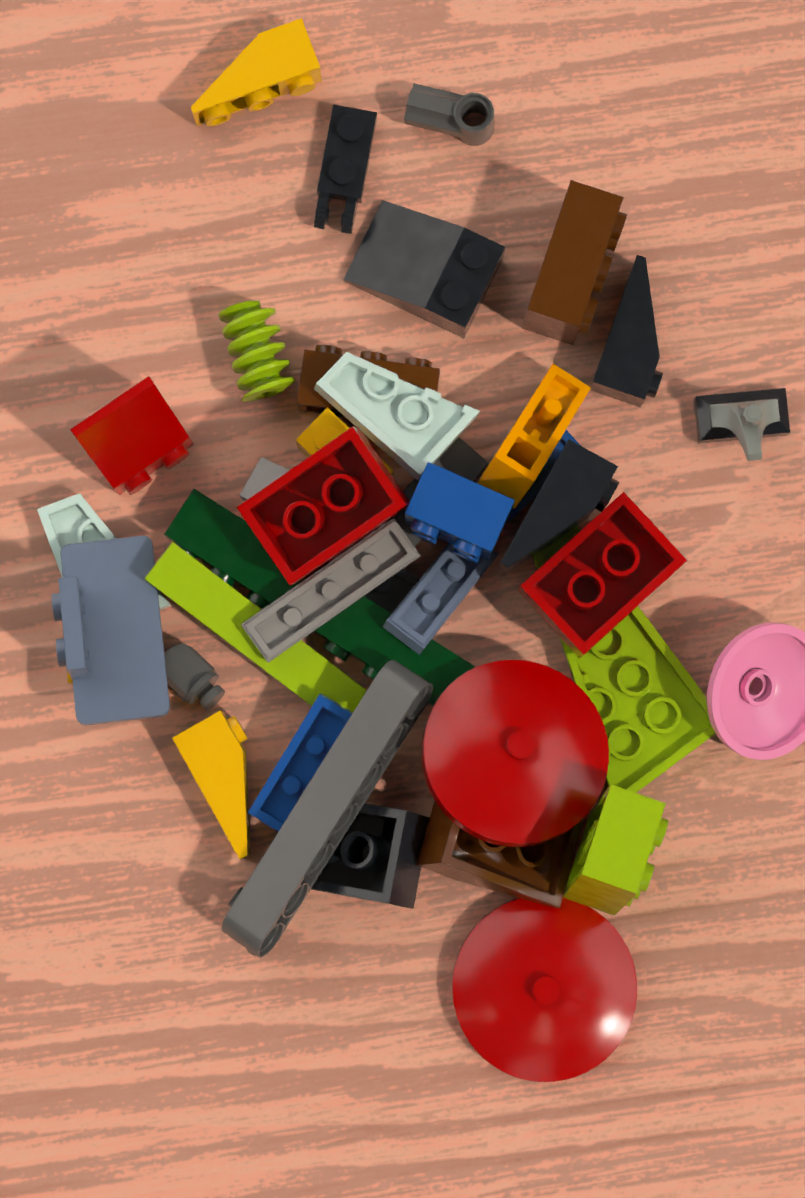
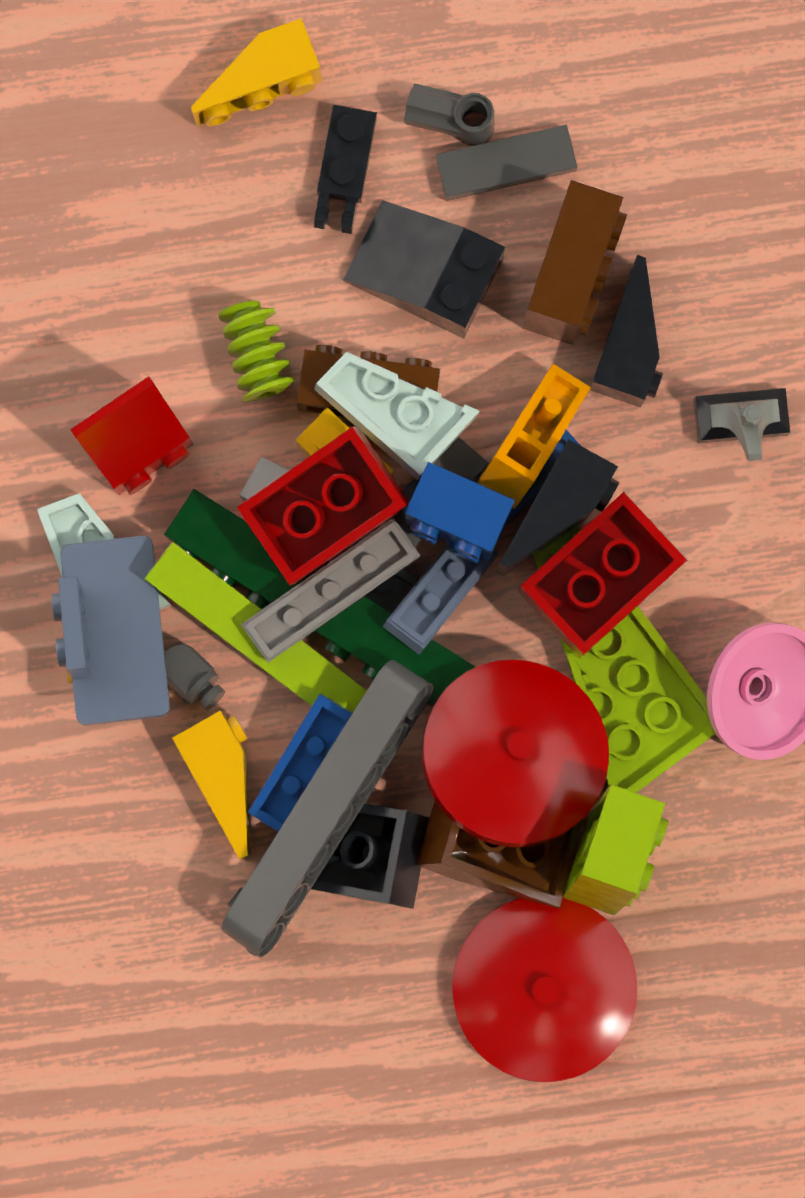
none -> dark grey tile [436,124,577,201]

